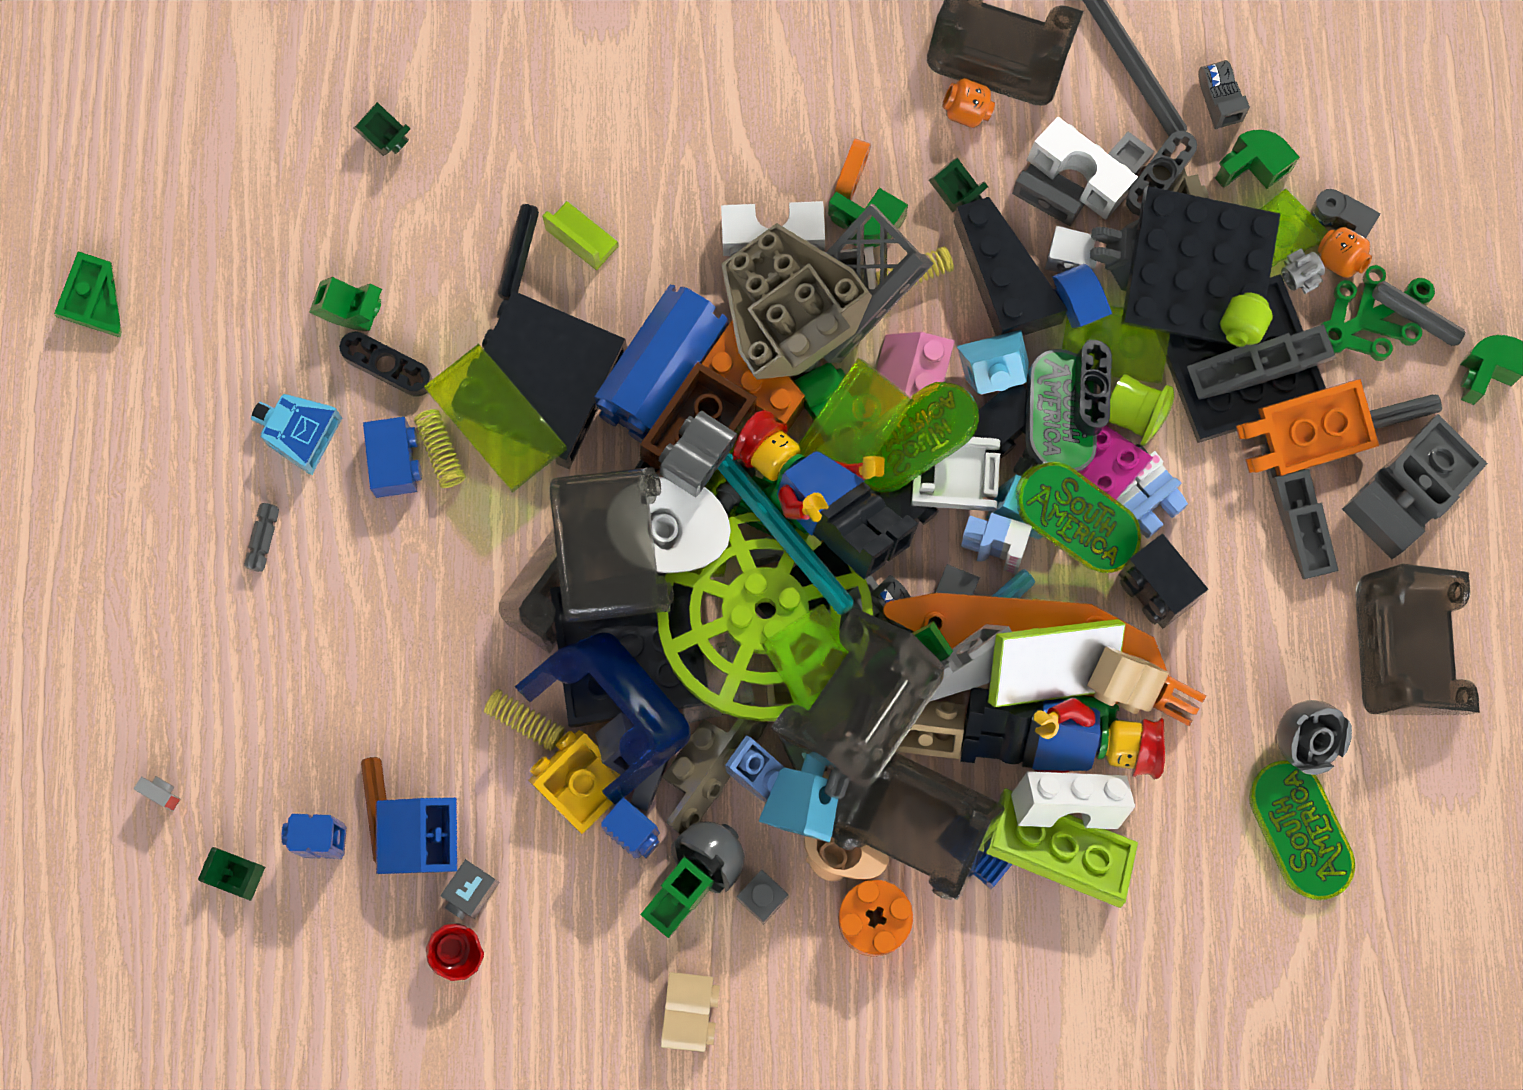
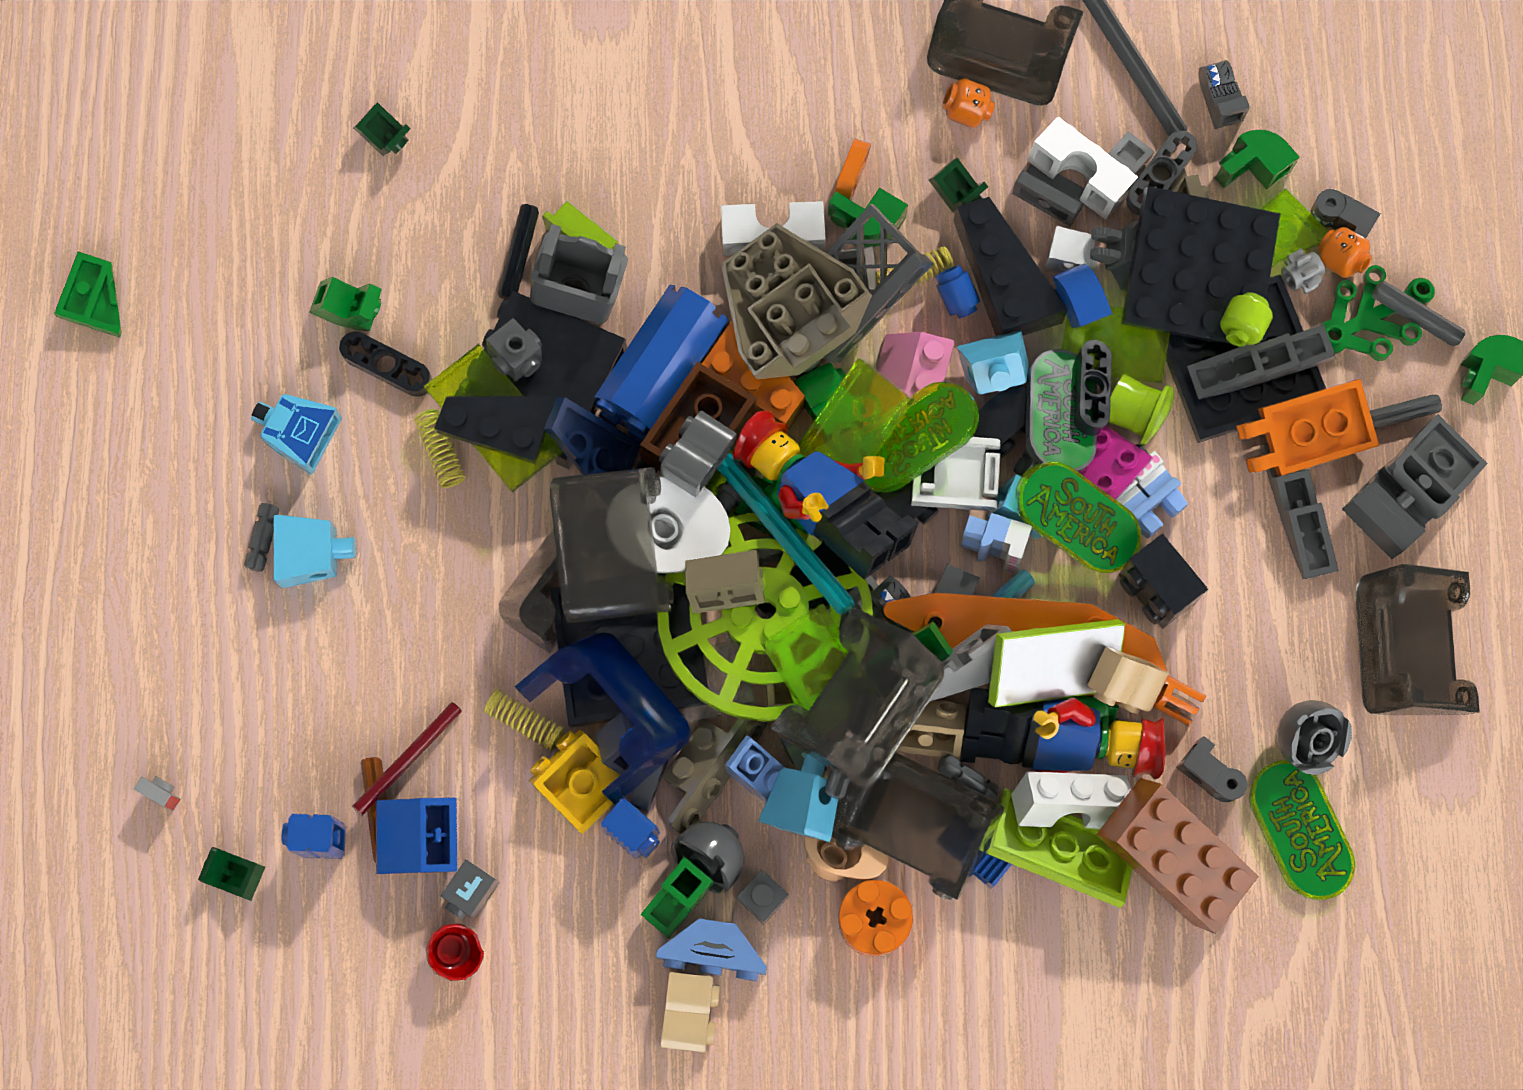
blue brick [363,417,422,498] -> none
none -> medium azure torso [274,515,357,588]
none -> dark red bar [352,702,462,816]
none -> black wing [434,396,558,464]
none -> dark grey brick [486,318,542,382]
none -> dark grey piece [530,224,628,324]
none -> dark blue wing [544,397,641,506]
none -> medium blue slope [656,918,767,981]
none -> dark tan hinge [685,550,765,614]
none -> blue brick [935,265,981,319]
none -> dark grey axle [937,754,1000,803]
none -> brick [1096,778,1259,934]
none -> dark grey leg [1176,736,1248,803]

